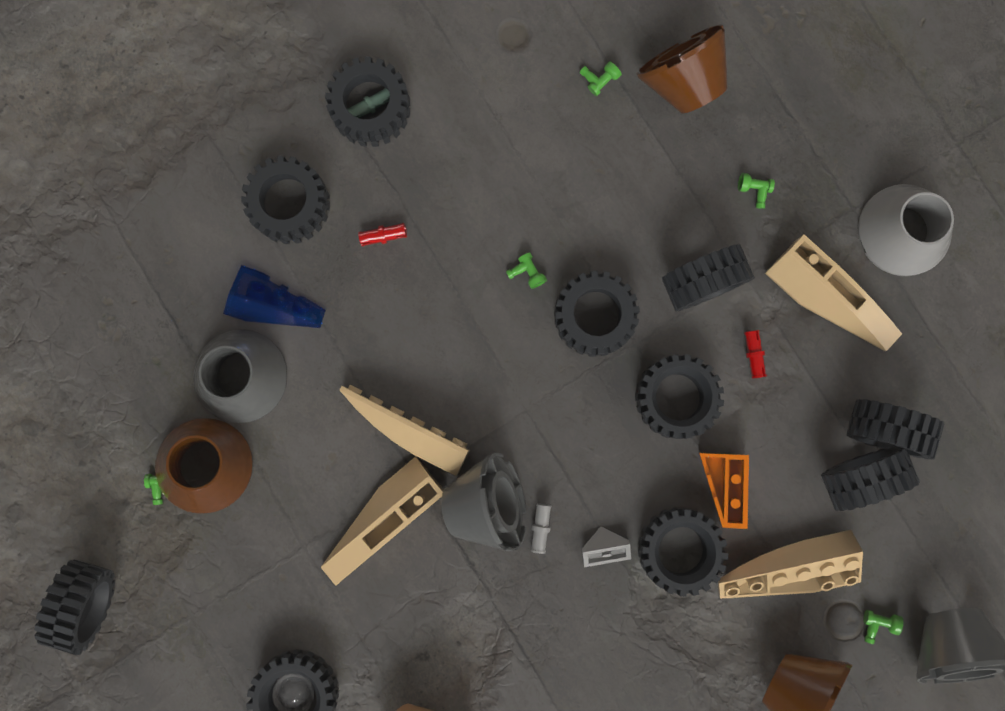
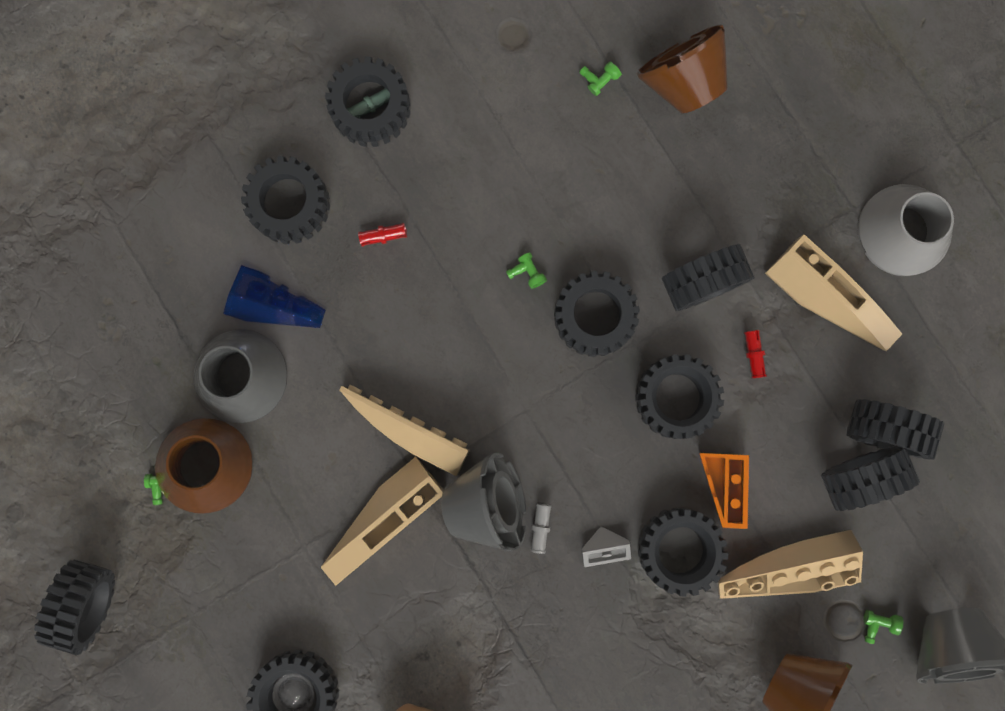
bright green piece [738,173,775,209] -> none

